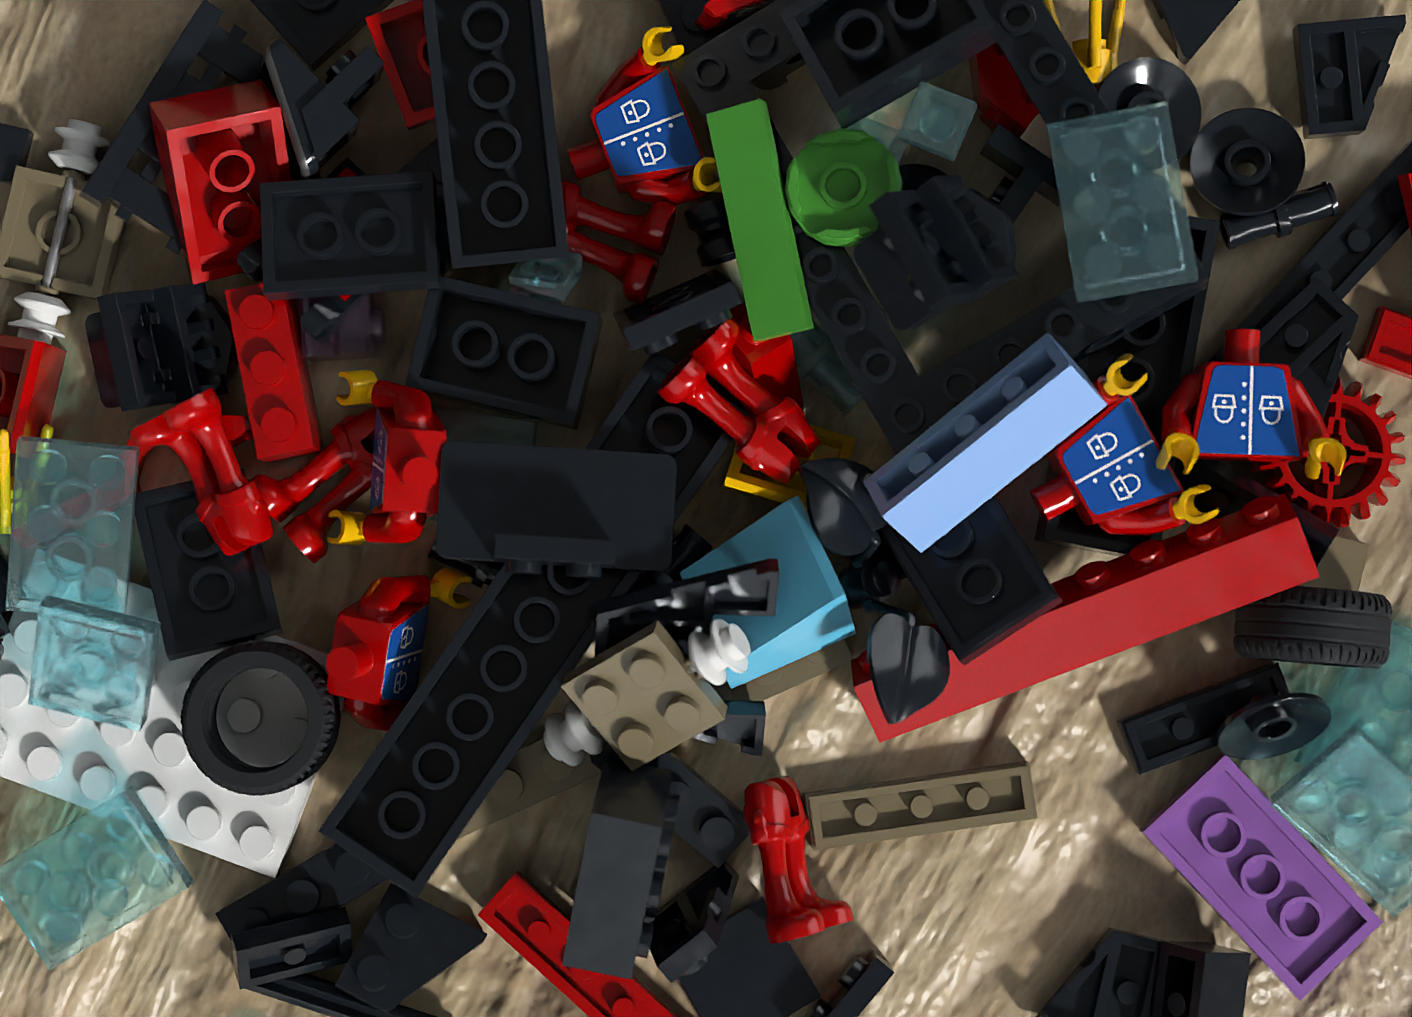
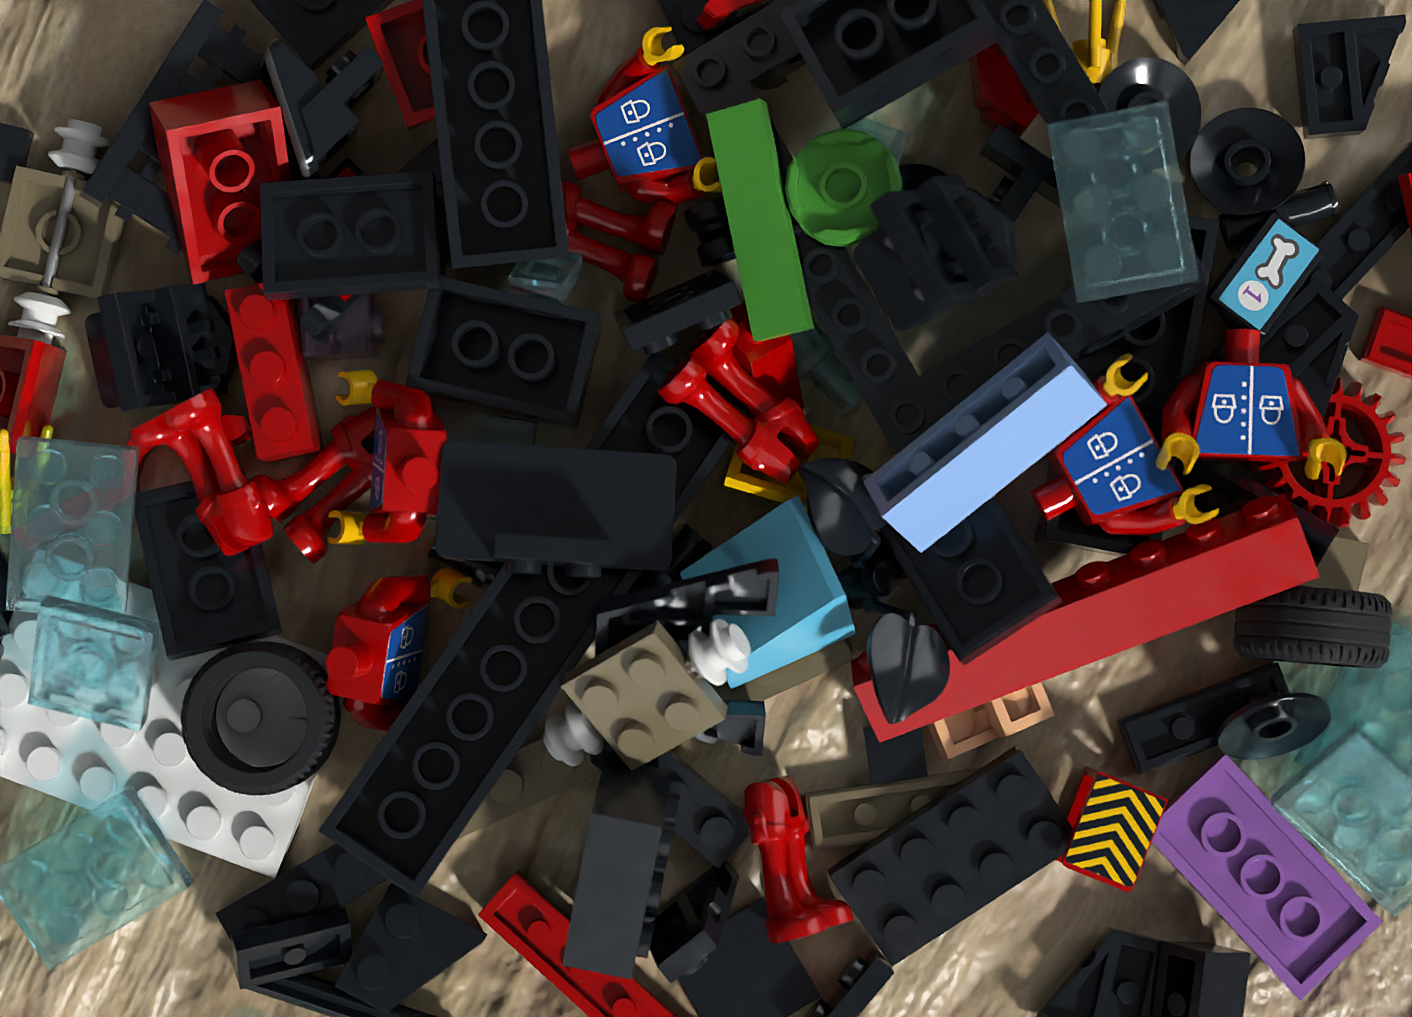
clear light blue plate [898,81,977,161] -> none
none -> black plate [827,745,1074,967]
none -> black tile [862,726,928,785]
none -> light nougat slope [927,682,1055,760]
none -> piece [1056,766,1168,892]
none -> slope [1206,212,1324,337]

